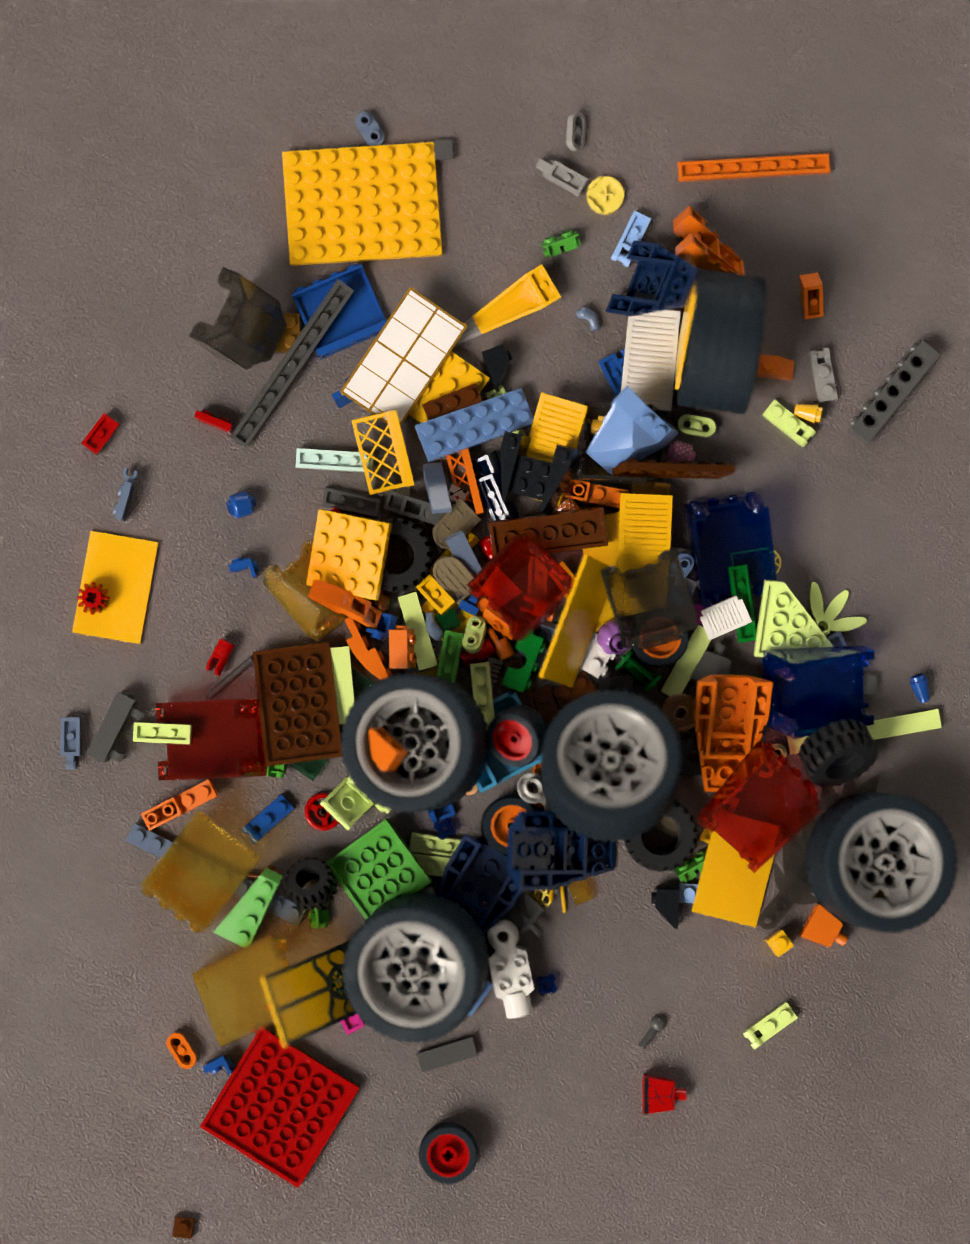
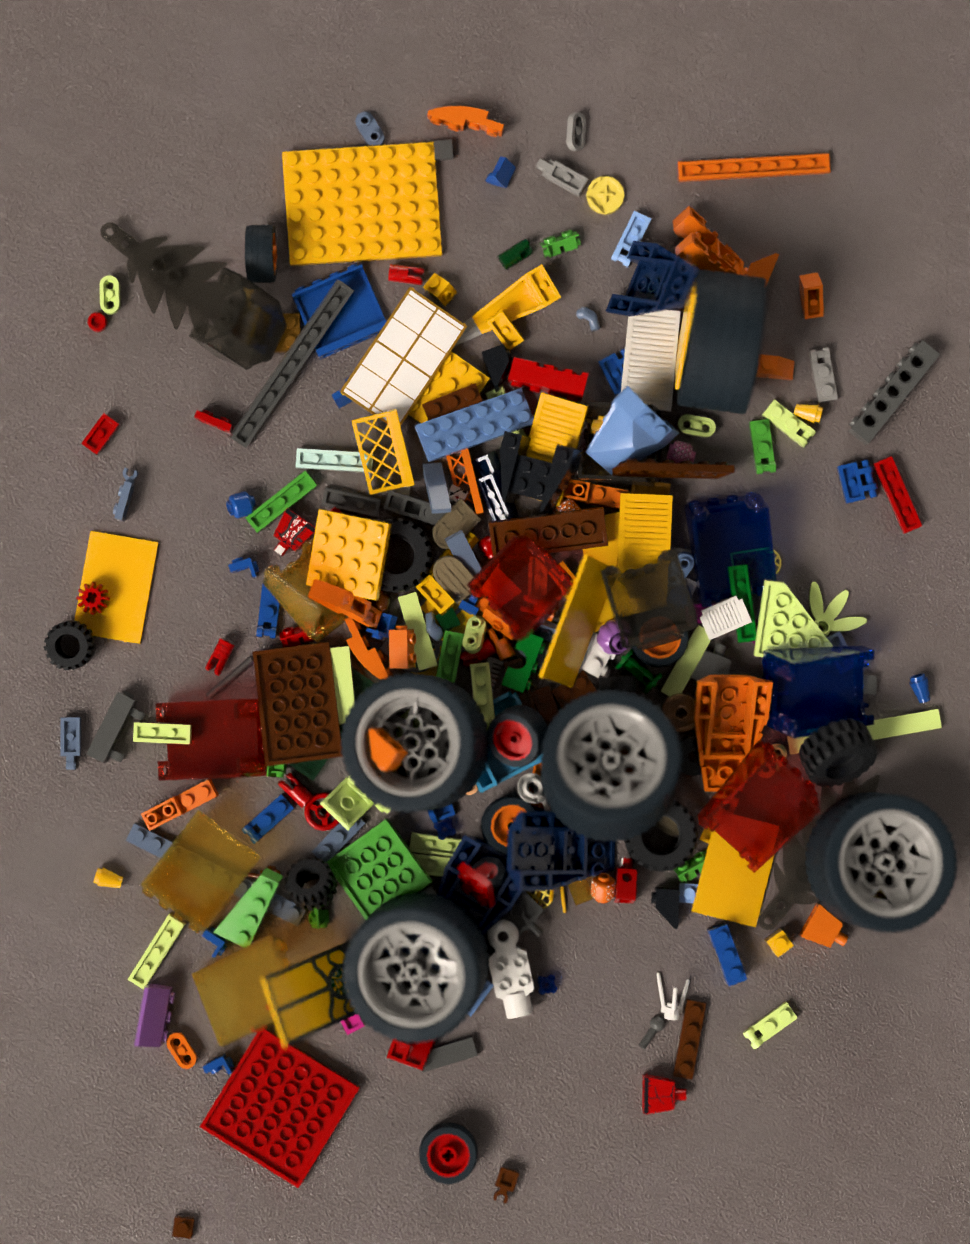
none -> black tyre [44,620,96,670]
none -> red tile [87,312,108,332]
none -> yellow cone [93,868,123,888]
none -> clear smoke plant [100,222,258,346]
none -> yellowish green plate [100,275,120,315]
none -> yellowish green tile [127,914,186,990]
none -> medium lavender slope [134,983,175,1047]
none -> blue bracket [202,927,227,958]
none -> black wheel [245,225,277,283]
none -> bright green plate [246,471,317,533]
none -> blue plate [256,583,282,639]
none -> torso [273,508,316,556]
none -> red hinge [277,772,314,808]
none -> red hinge [279,621,320,648]
none -> sand blue plate [312,818,365,863]
none -> red plate [386,1039,437,1071]
none -> red hinge [388,264,424,285]
none -> yellow bracket [423,273,457,306]
none -> orange slope [427,106,504,137]
none -> red plate [458,857,506,909]
none -> blue tile [485,156,516,188]
none -> yellow plate [486,309,524,351]
none -> reddish brown plate [493,1166,519,1204]
none -> dark green hinge [497,239,533,270]
none -> red wedge [508,357,589,403]
none -> orange head [591,873,616,903]
none -> red torso [614,858,637,904]
none -> white plant [657,973,690,1020]
none -> reddish brown plate [673,999,706,1080]
none -> blue arch [707,923,747,986]
none -> orange slope [744,253,779,285]
none -> bright green plate [749,419,776,474]
none -> blue plate [837,459,878,504]
none -> red plate [873,456,922,534]

